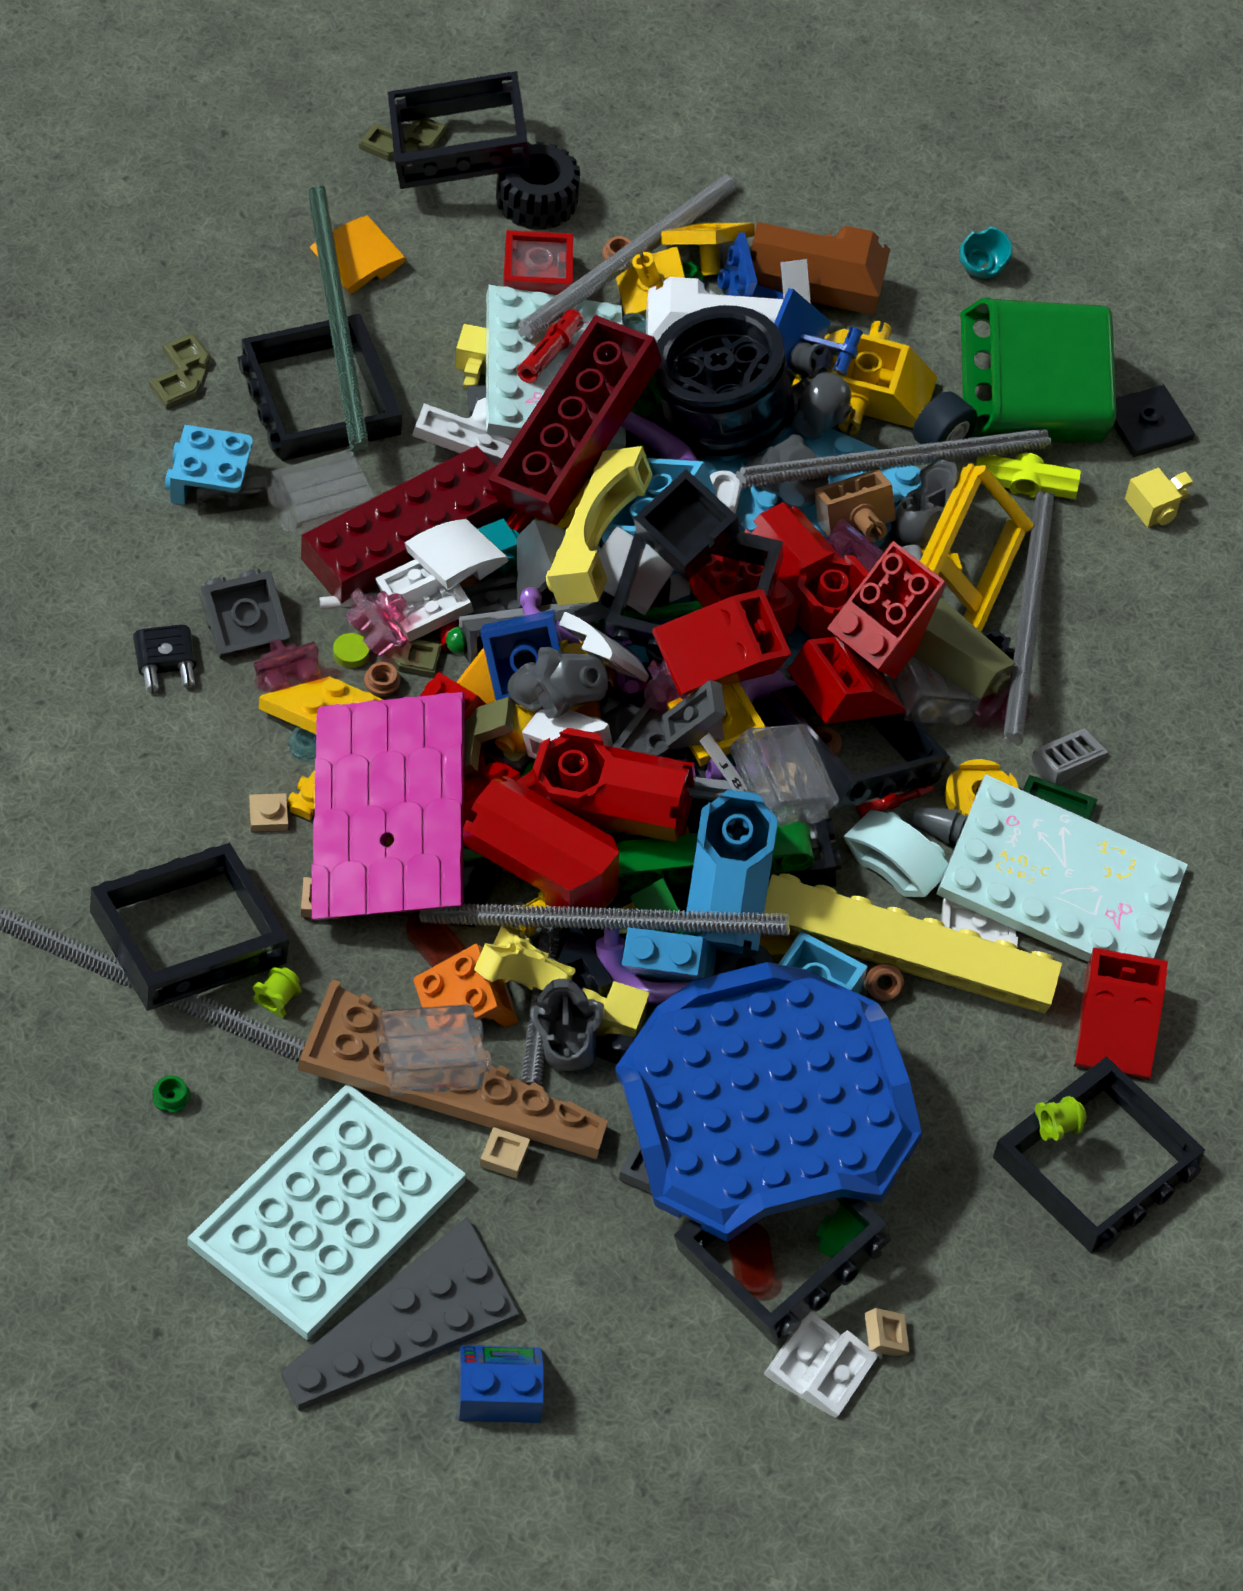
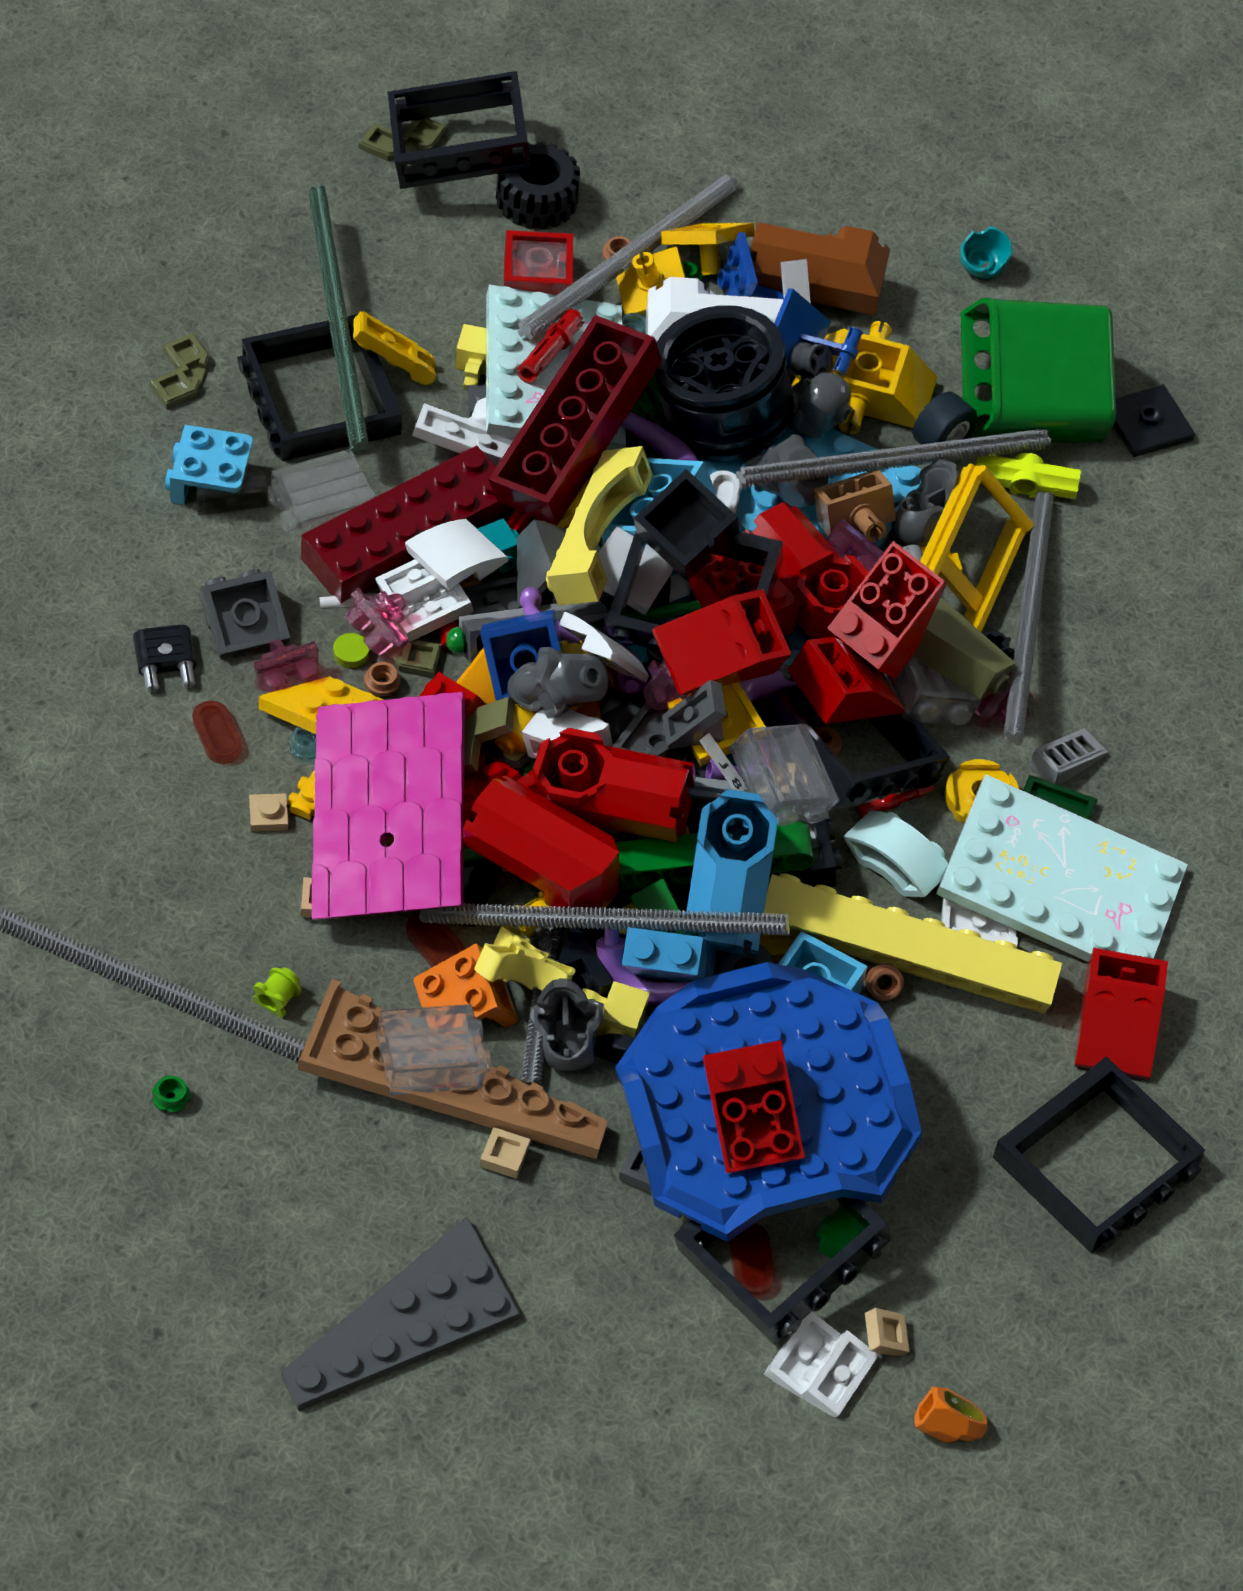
black window [90,843,289,1011] -> none
light aqua plate [187,1084,466,1340] -> none
light orange slope [310,215,407,294] -> none
blue slope [459,1345,543,1423] -> none
dark grey cone [912,805,967,845] -> none
lime brick [1035,1096,1086,1141] -> none
light yellow brick [1125,467,1193,528] -> none
none -> clear red tile [192,700,242,764]
none -> yellow hinge [353,311,436,385]
none -> red slope [702,1040,805,1174]
none -> orange rock [914,1386,988,1443]

